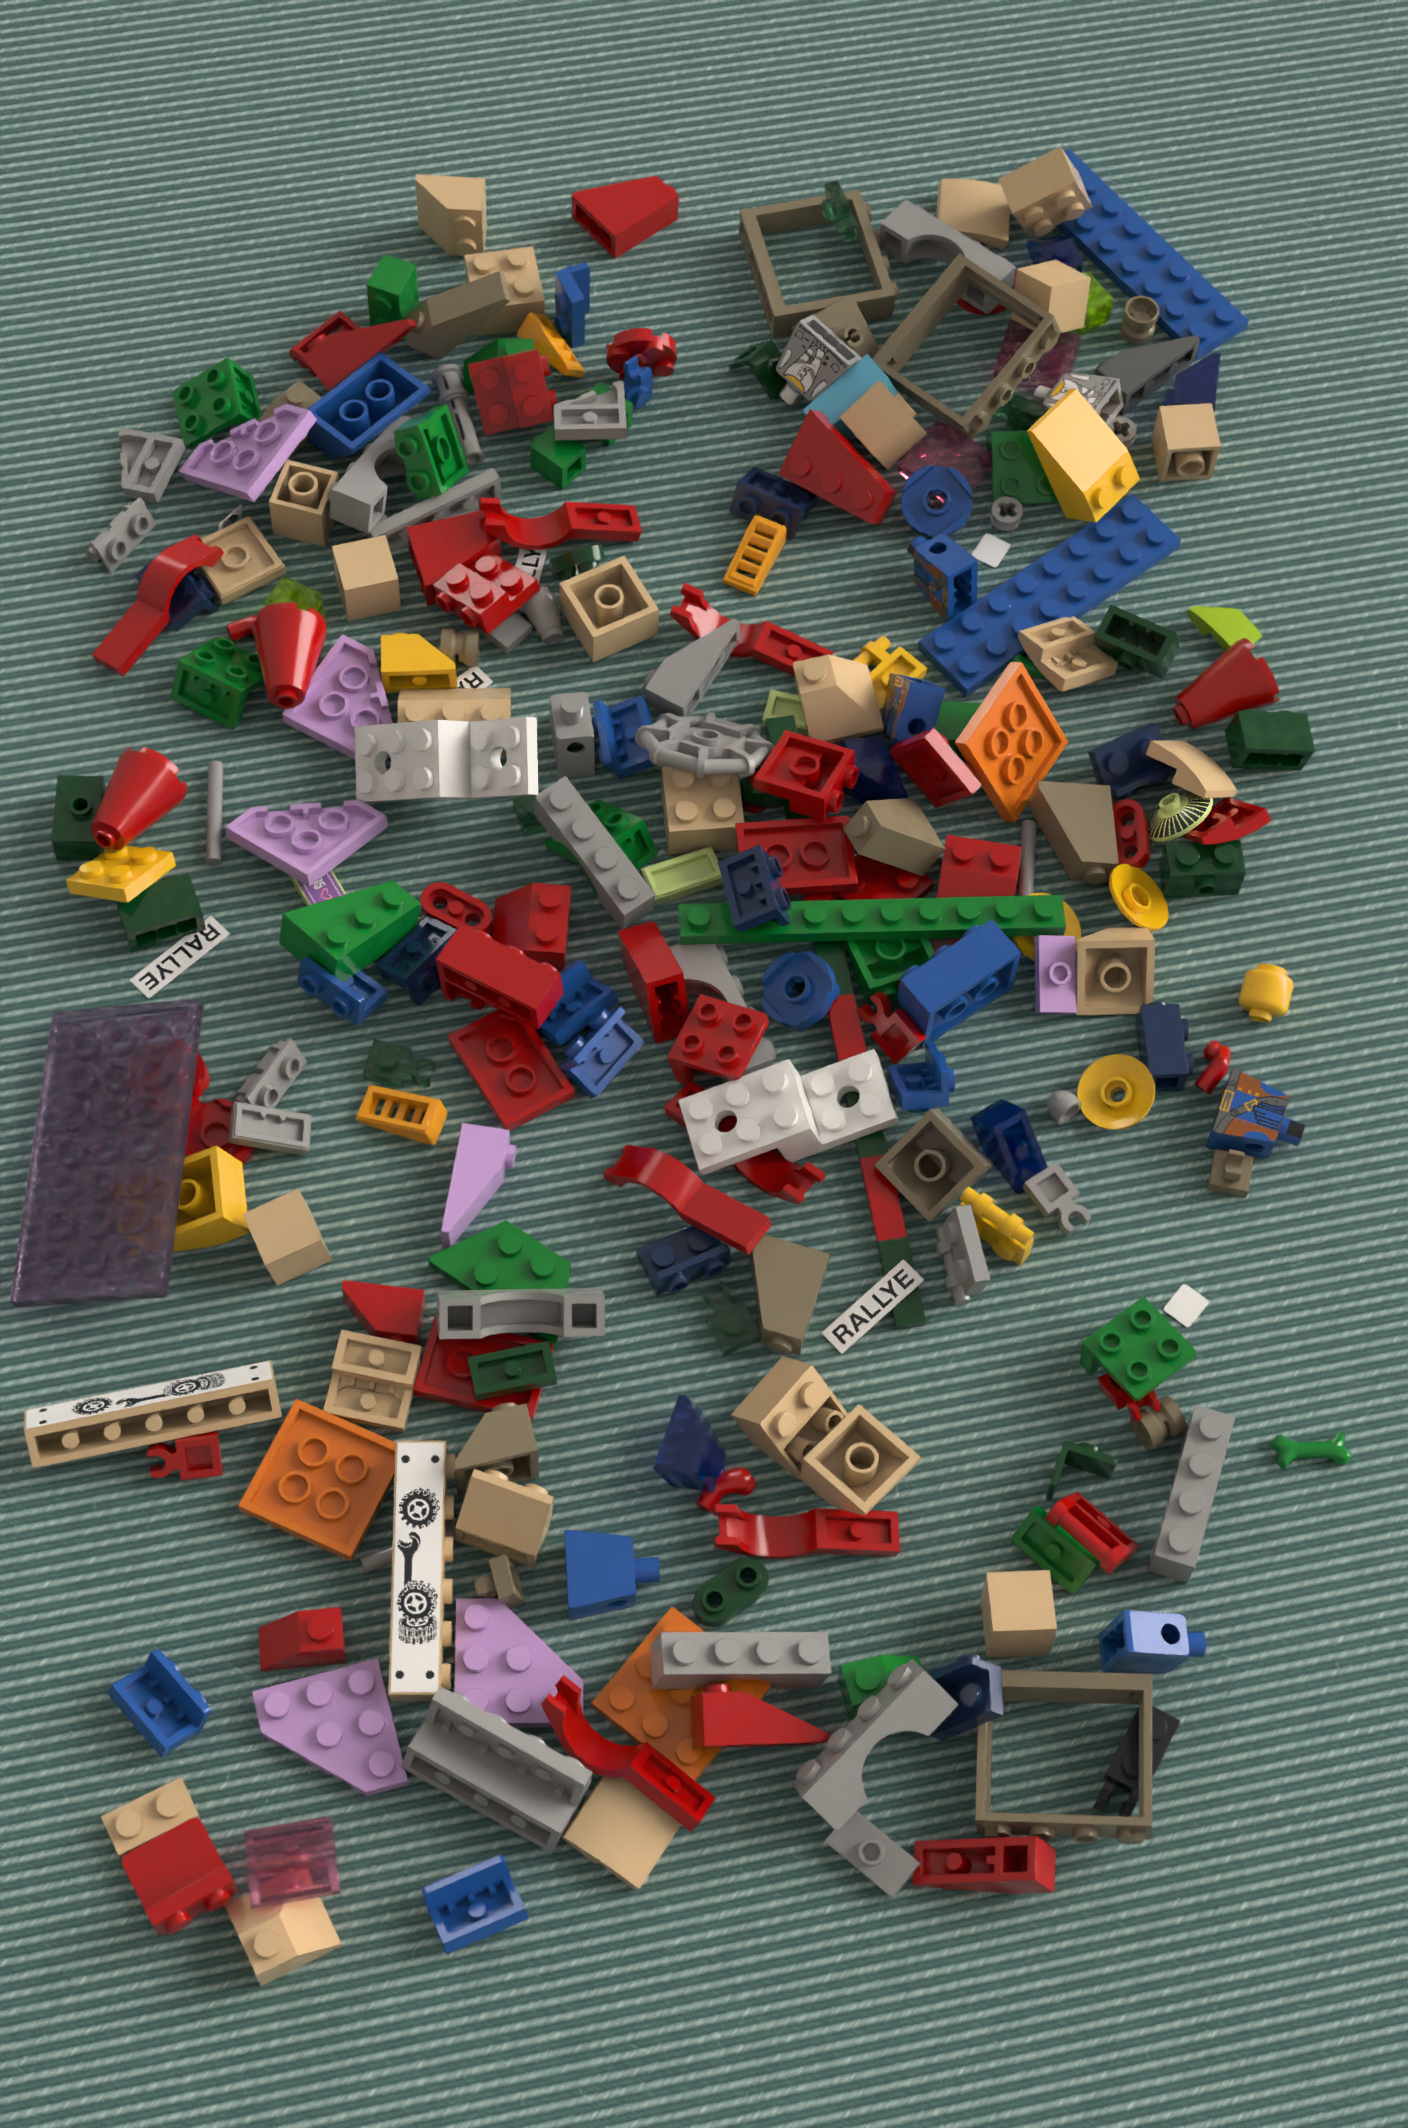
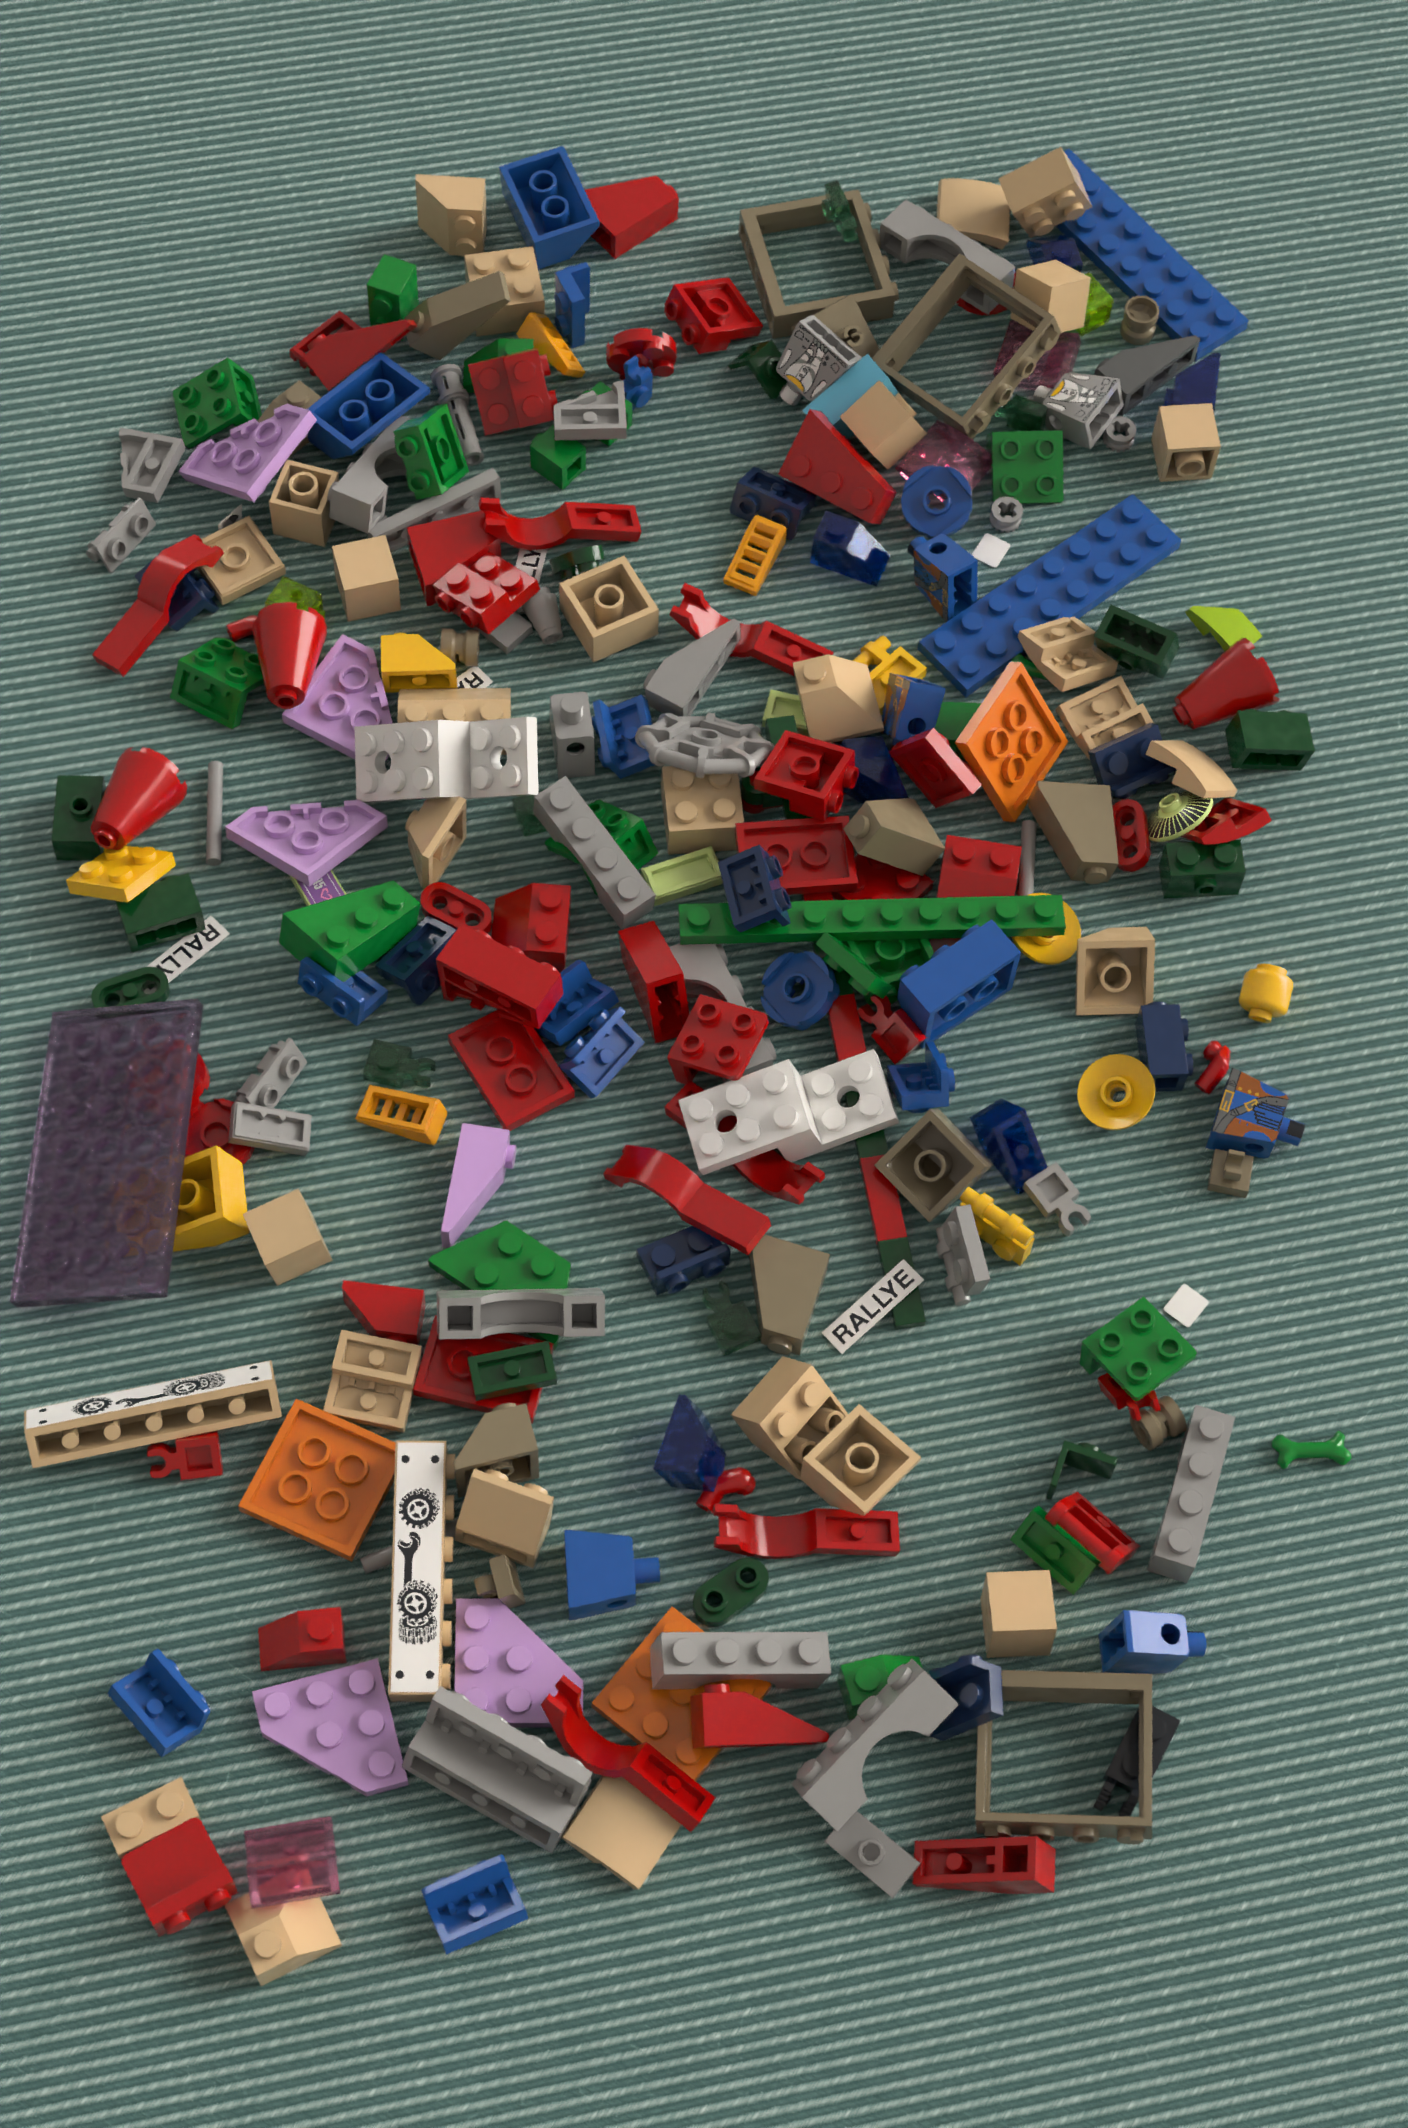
yellow slope [1027,388,1140,522] -> none
lavender plate [1034,935,1077,1014] -> none
light grey hinge [1047,1090,1082,1125] -> none
yellow dish [1109,864,1169,931] -> none
none -> dark green plate [91,967,170,1021]
none -> tan slope [405,796,466,891]
none -> blue slope [499,146,600,269]
none -> red plate [664,277,763,354]
none -> clear blue slope [810,511,890,587]
none -> green plate [816,932,892,999]
none -> tan slope [1055,676,1154,760]

